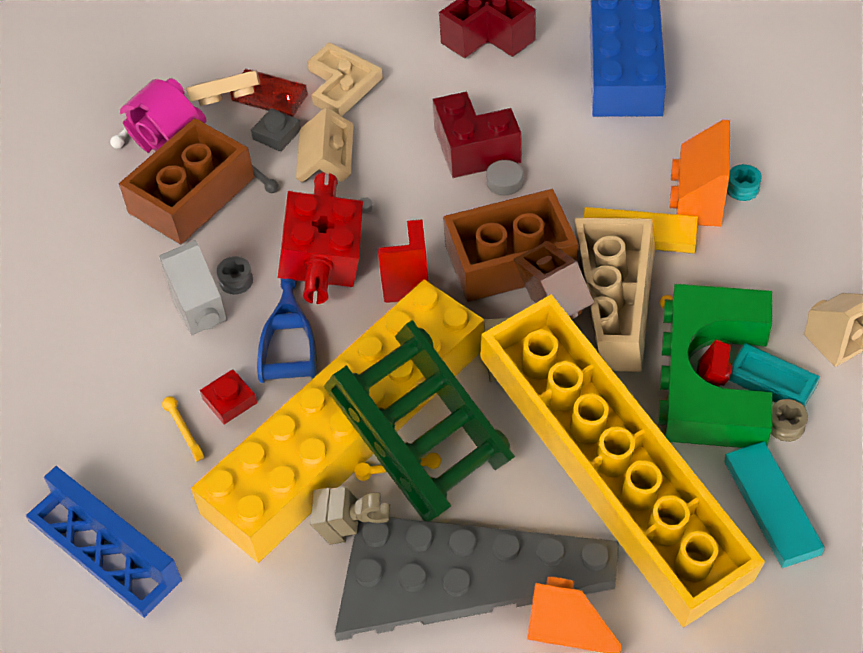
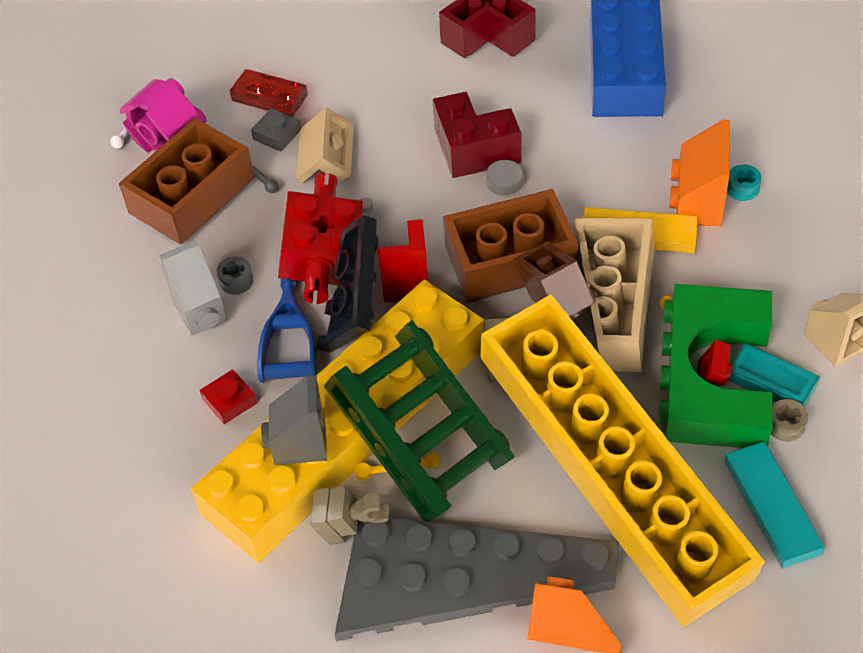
blue fence [25,466,182,618] -> none
yellow hinge [162,396,204,462] -> none
tan plate [186,70,260,106] -> none
tan plate [307,42,383,116] -> none
none -> dark grey slope [261,375,327,465]
none -> black wing [316,215,379,353]

